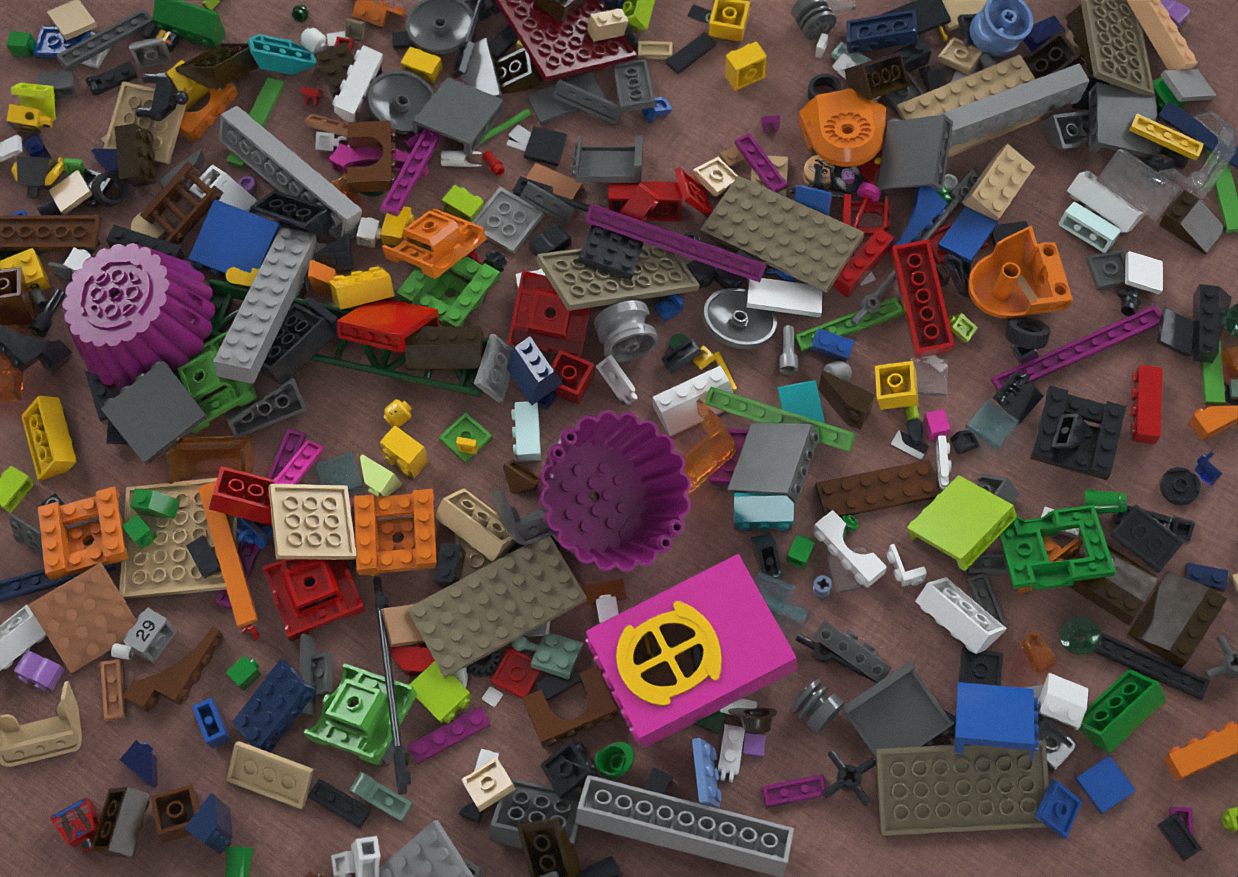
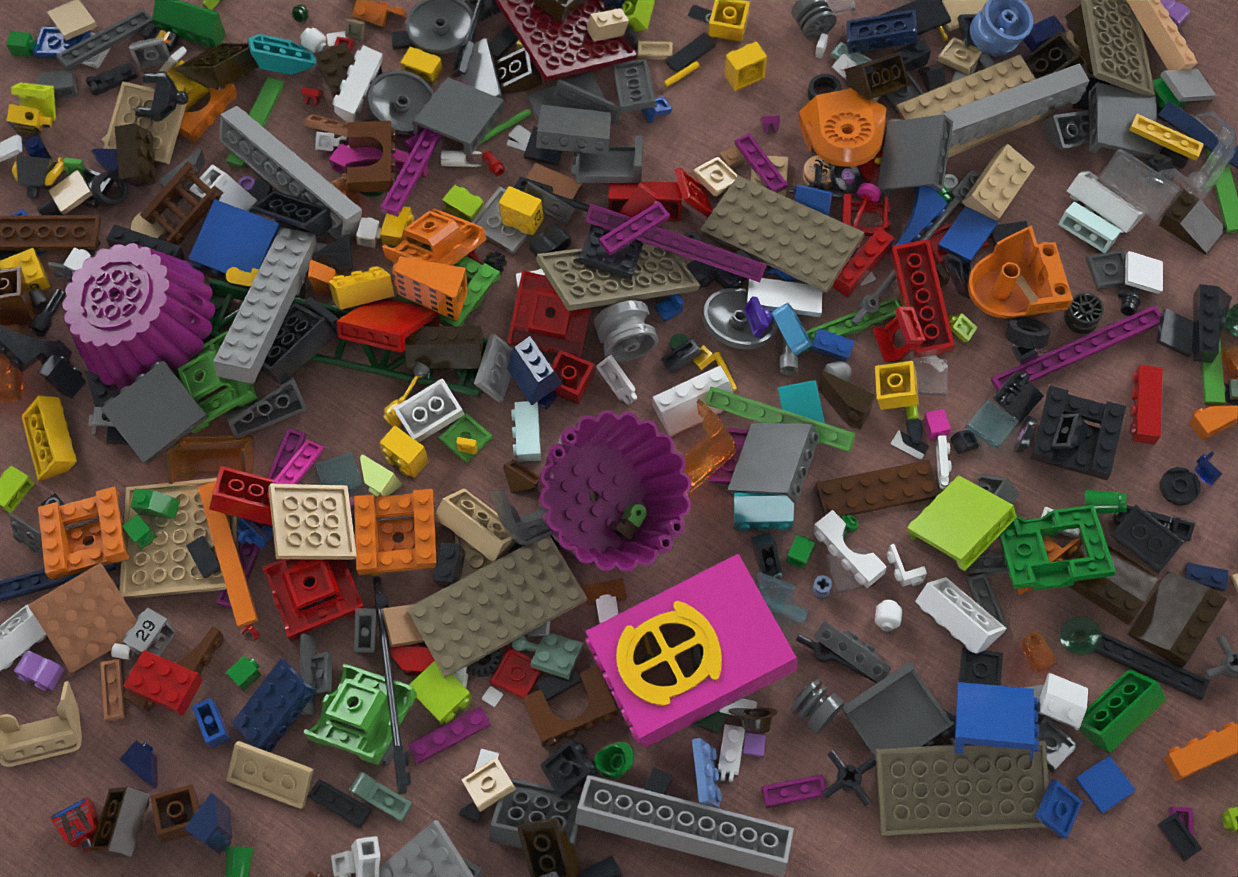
none -> black brick [38,355,86,399]
none -> light grey bracket [88,407,115,434]
none -> red brick [123,650,203,716]
none -> white tile [157,46,187,73]
none -> black slope [249,178,273,201]
none -> dark grey brick [354,608,376,652]
none -> orange slope [392,256,468,321]
none -> white slope [393,378,465,442]
none -> hinge [398,362,430,404]
none -> yellow brick [499,186,544,236]
none -> dark grey panel [536,105,611,156]
none -> magenta plate [599,201,670,256]
none -> leg [608,504,646,540]
none -> yellow piece [663,61,700,88]
none -> dark purple tile [744,296,773,337]
none -> dark azure beam [772,302,812,356]
none -> red panel [873,307,925,362]
none -> white head [875,600,902,632]
none -> black tile [1014,416,1037,454]
none -> pearl dark grey wheel [1064,293,1104,334]

